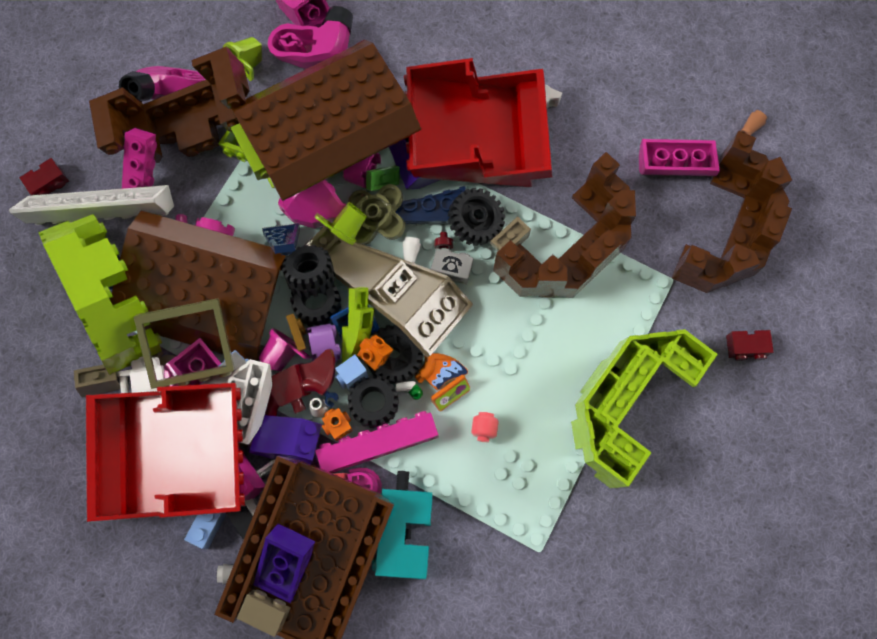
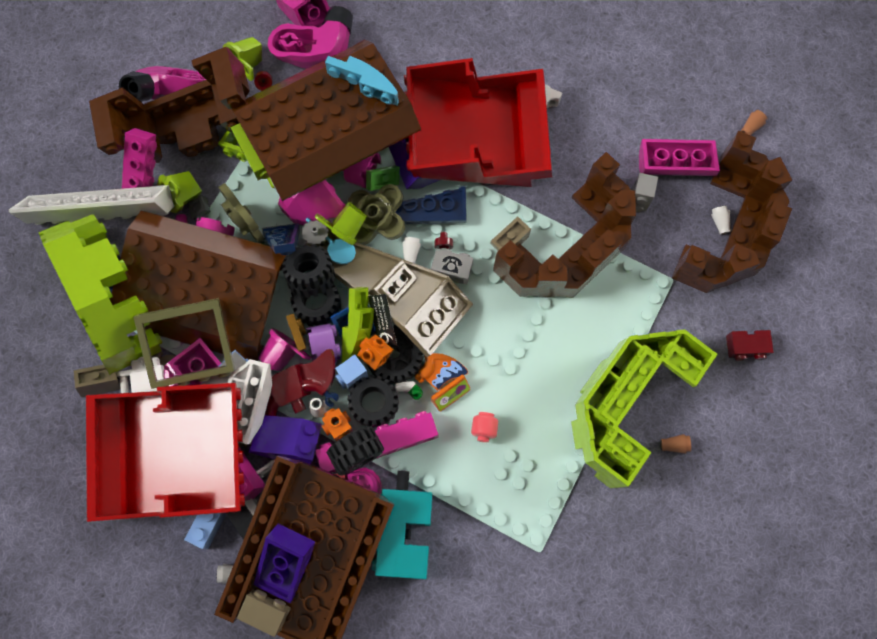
dark red brick [19,158,69,196] -> none
black wheel [448,188,505,246] -> none
none -> lime container [157,171,202,213]
none -> dark grey plate [188,195,211,221]
none -> olive plant [218,183,265,244]
none -> dark red tile [254,71,272,91]
none -> light grey piece [302,220,328,245]
none -> medium azure piece [306,218,356,265]
none -> medium azure slope [325,56,399,105]
none -> black tyre [326,427,384,475]
none -> black sticker [368,294,397,345]
none -> light grey brick [631,173,658,212]
none -> nougat cone [661,434,691,454]
none -> white cone [711,206,731,235]

